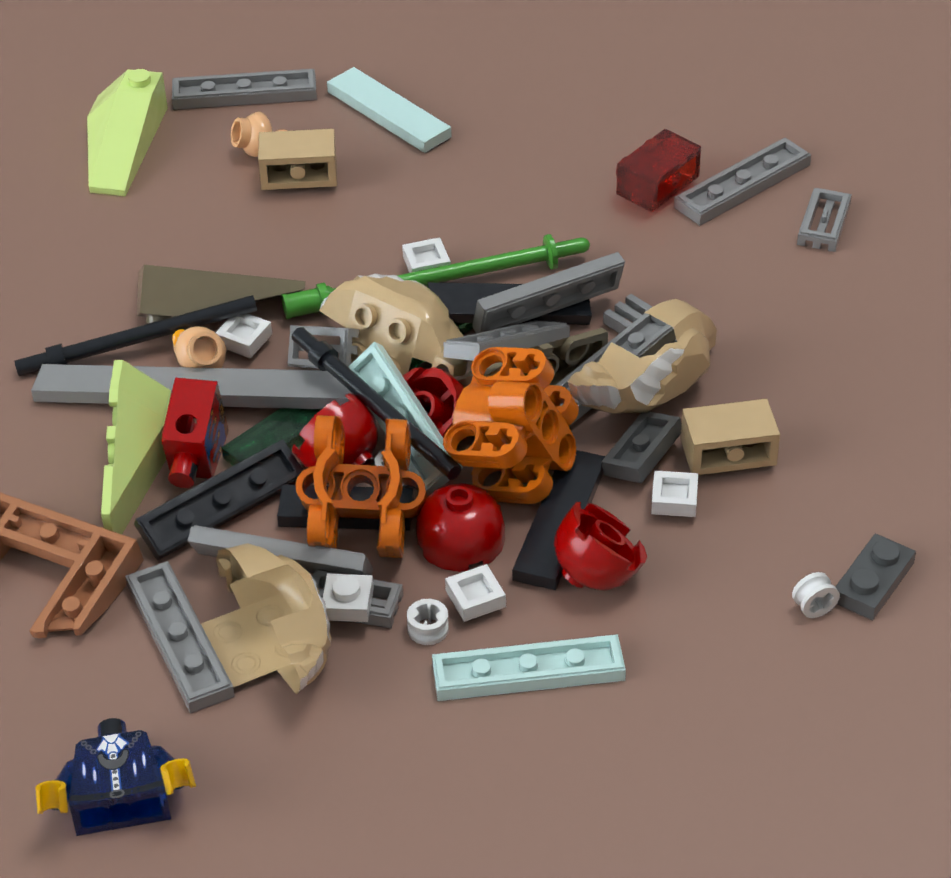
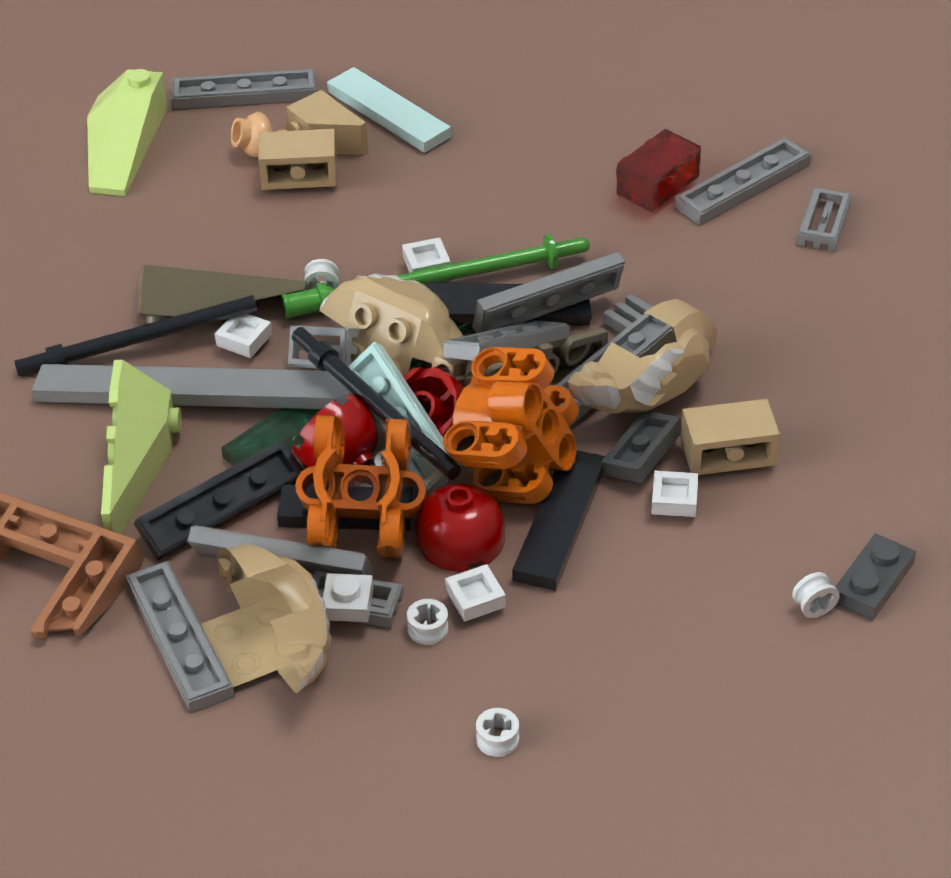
clear blue torso [35,718,196,836] -> none
red torso [162,377,229,488] -> none
light nougat animal [172,326,226,368] -> none
light aqua tile [432,634,626,701] -> none
red cylinder [554,502,647,591] -> none
none -> tan slope [286,90,368,155]
none -> white bush [304,259,339,290]
none -> white bush [476,708,519,757]

